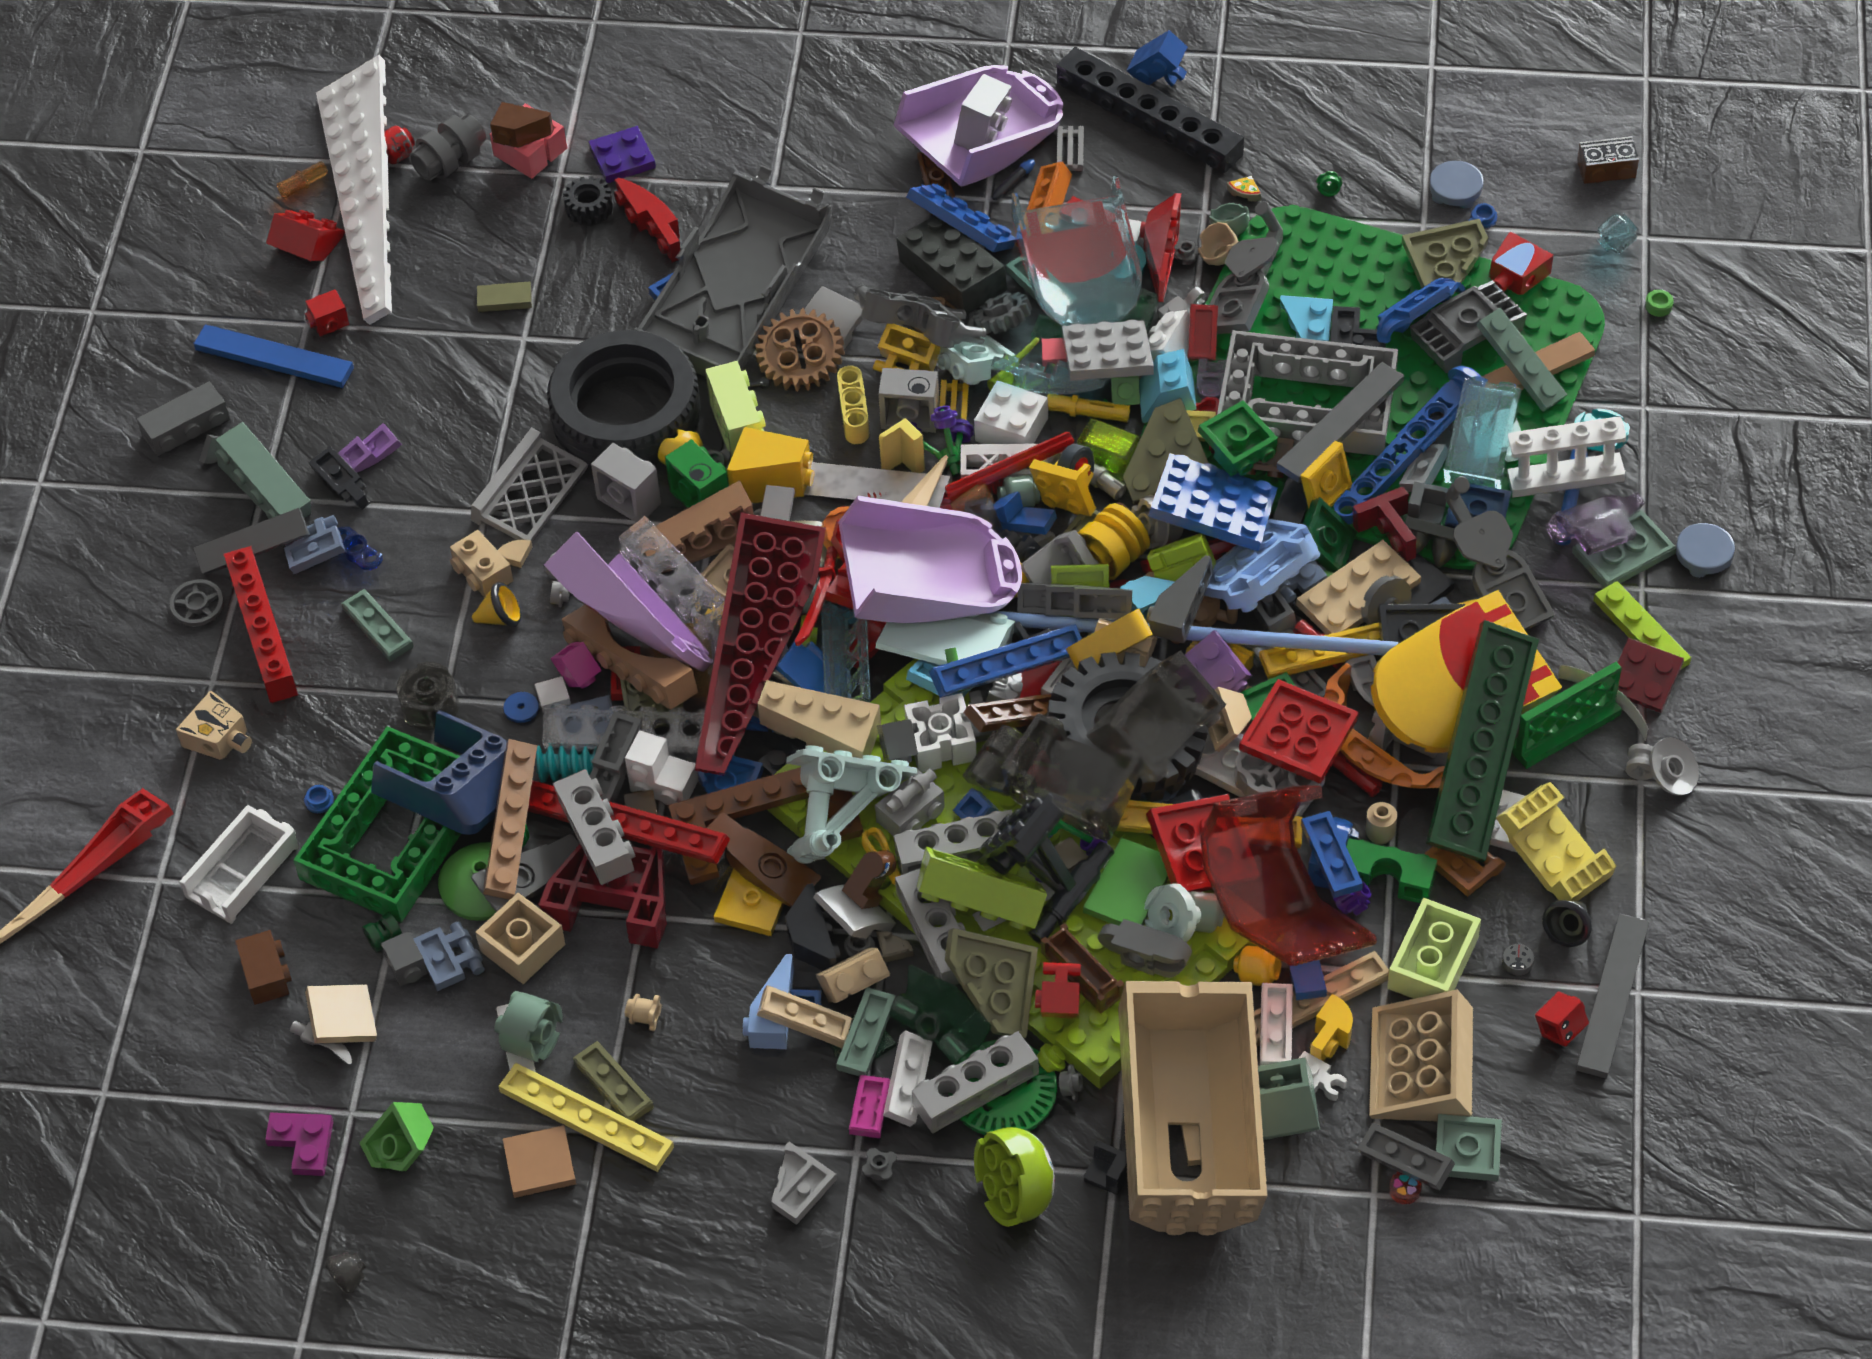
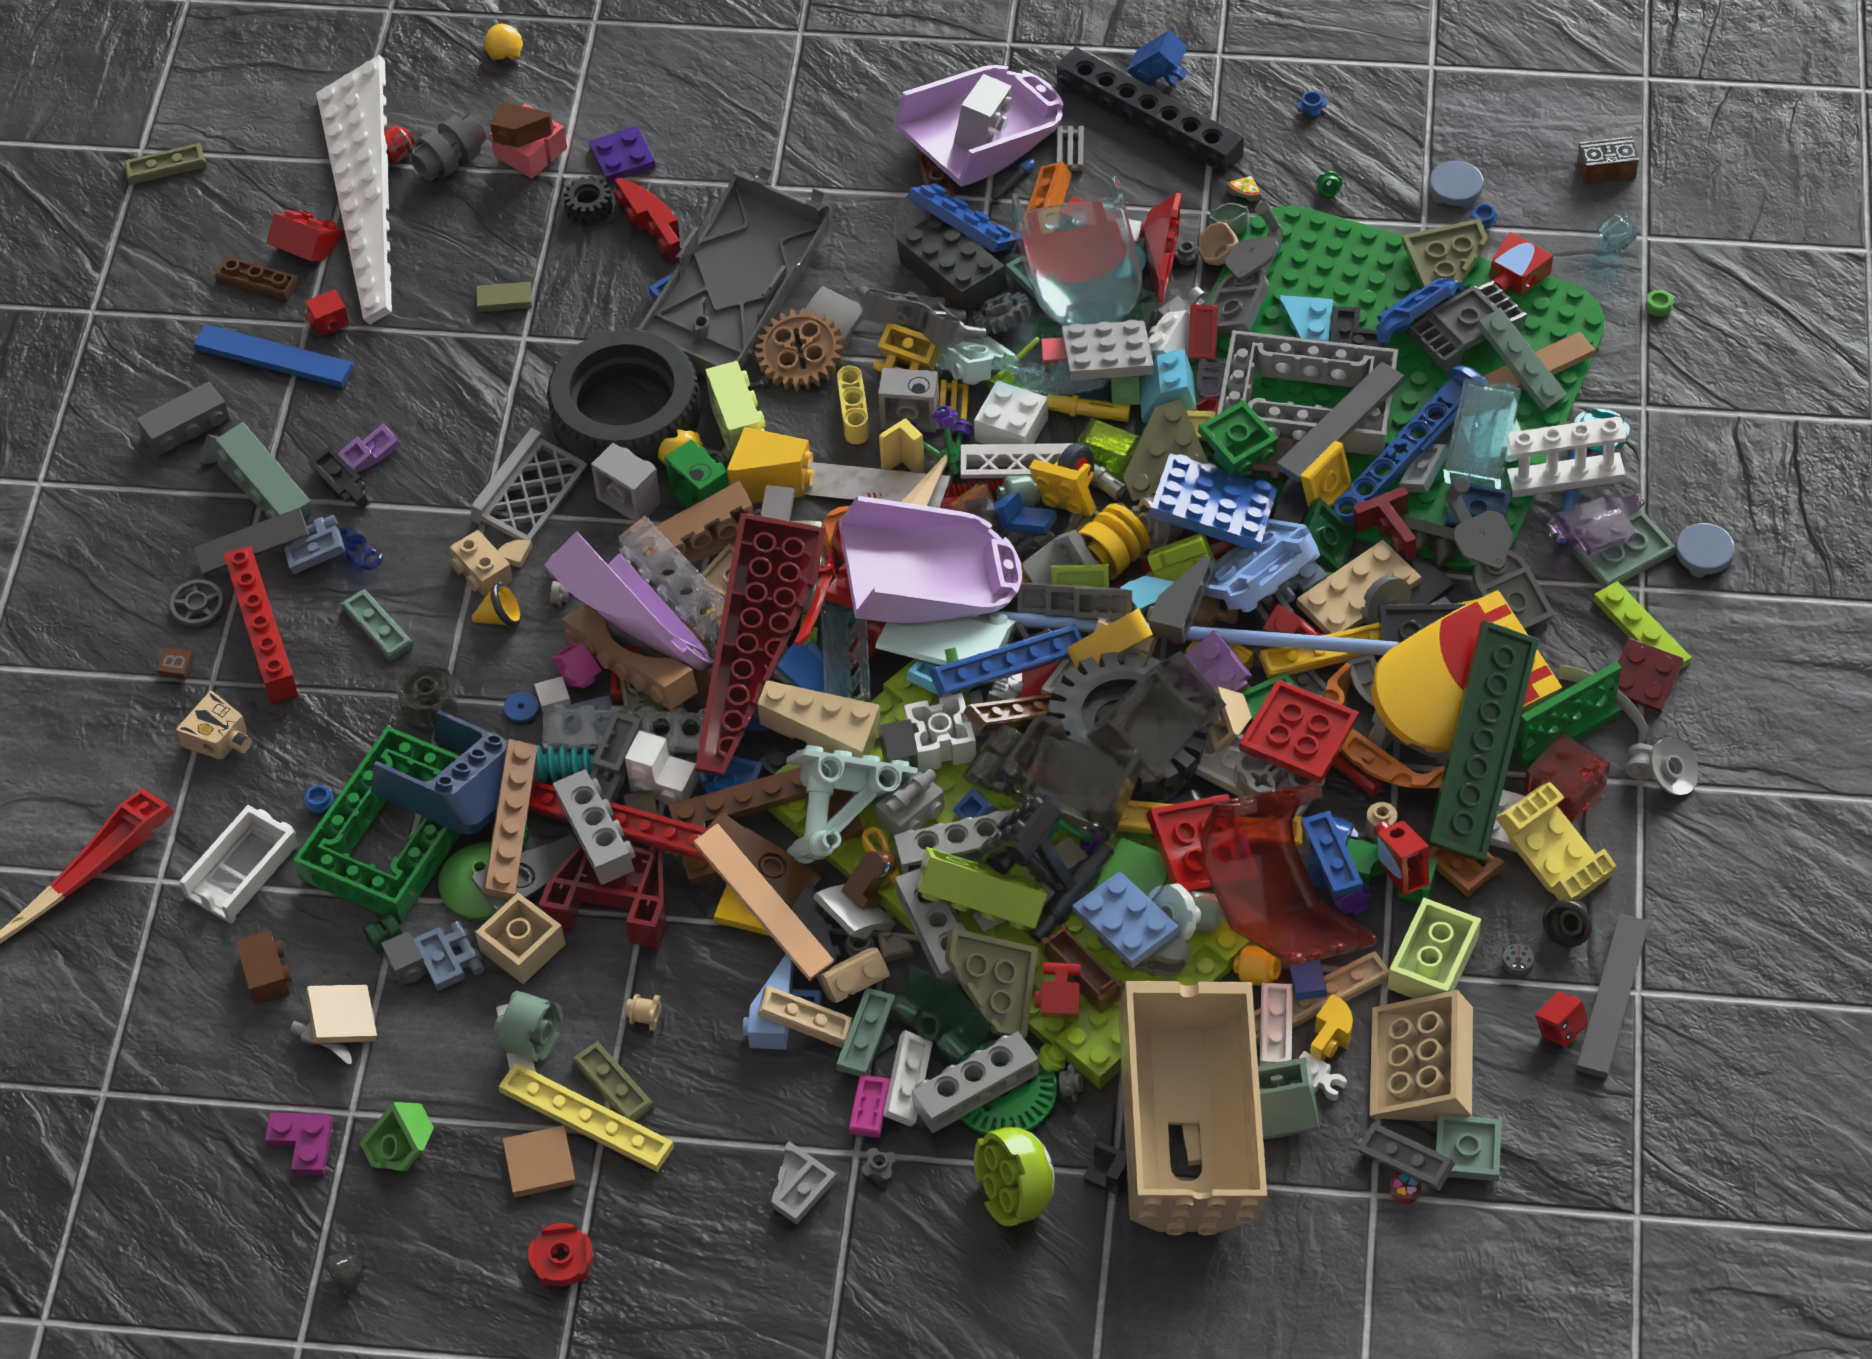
clear orange axle [276,161,328,199] -> none
red axle [945,432,1074,501] -> none
dark grey panel [1407,482,1448,525] -> none
none -> olive tile [124,143,207,185]
none -> reddish brown tile [156,648,194,680]
none -> reddish brown tile [215,256,299,301]
none -> yellow hair [484,23,523,61]
none -> red plate [528,1223,593,1286]
none -> light nougat tile [693,823,834,981]
none -> medium blue plate [1072,871,1180,968]
none -> red plate [1261,604,1303,634]
none -> blue plate [1296,91,1327,117]
none -> red torso [1373,821,1430,897]
none -> clear red brick [1523,733,1610,822]

